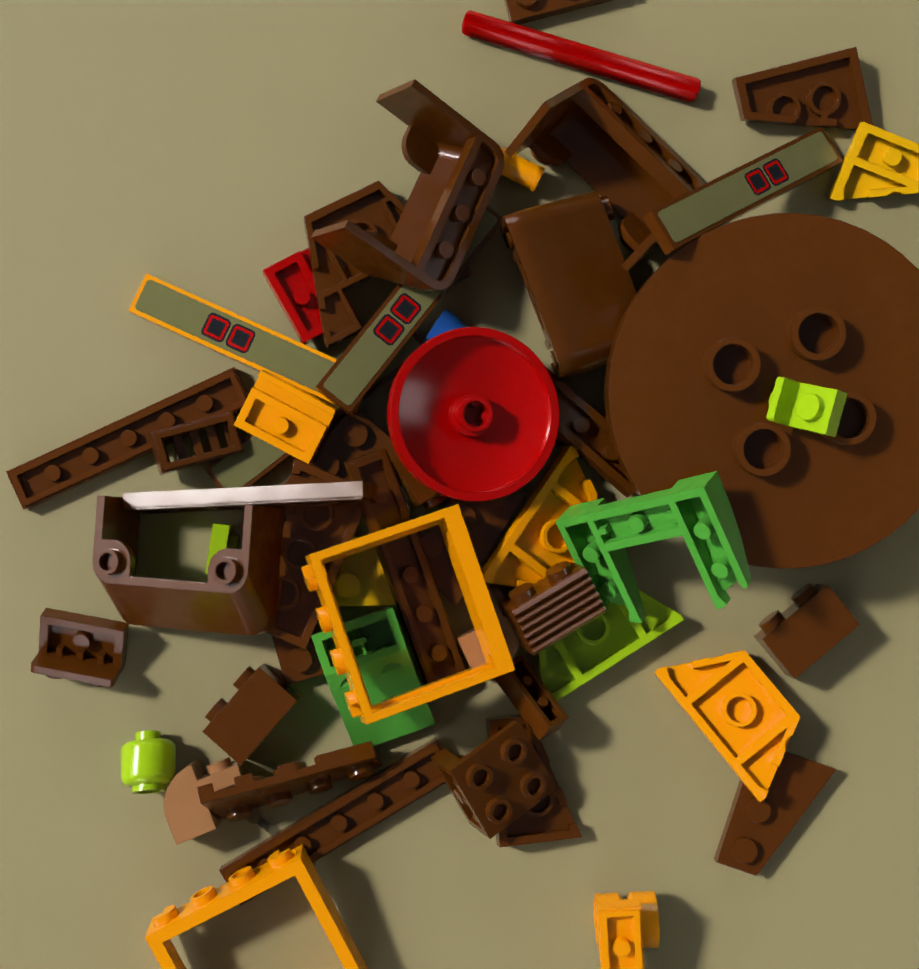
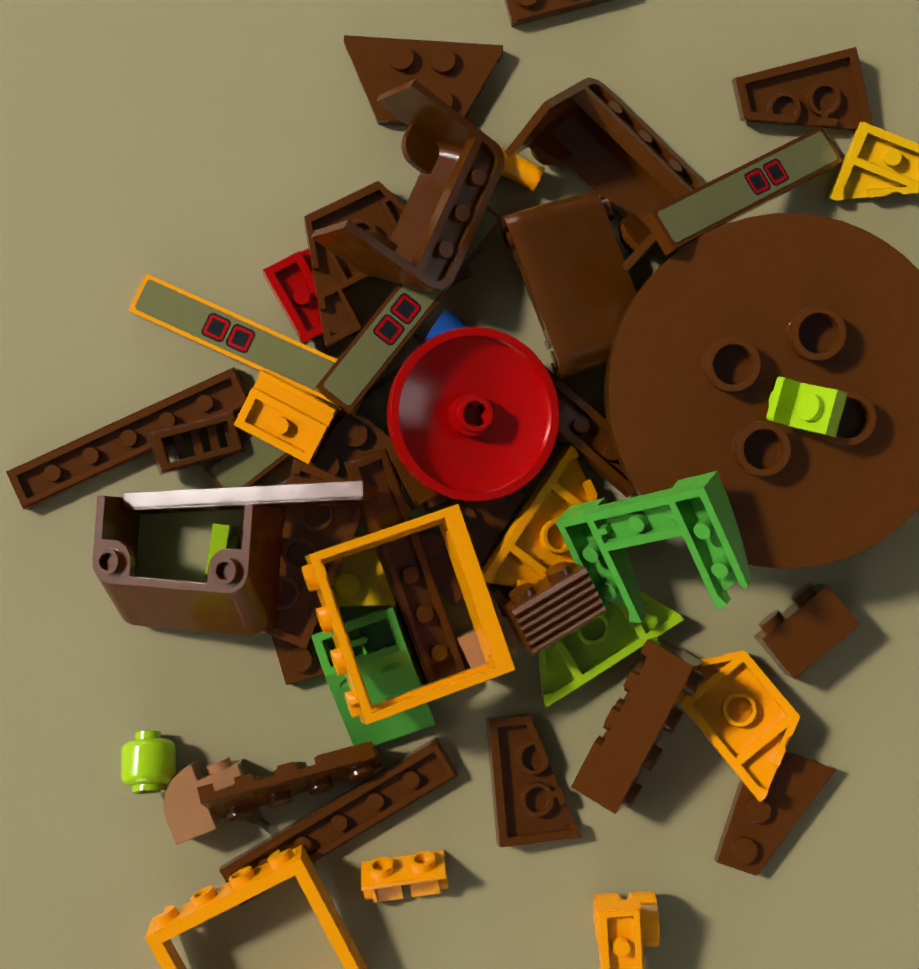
reddish brown bracket [31,608,129,687] -> none
reddish brown brick [202,663,301,765] -> none
reddish brown bracket [431,720,556,839] -> none
red axle [462,10,701,103] -> none
reddish brown piece [494,654,569,741] -> none
none -> reddish brown wing [344,35,503,126]
none -> light orange hinge [361,850,449,904]
none -> reddish brown wedge [571,637,705,814]

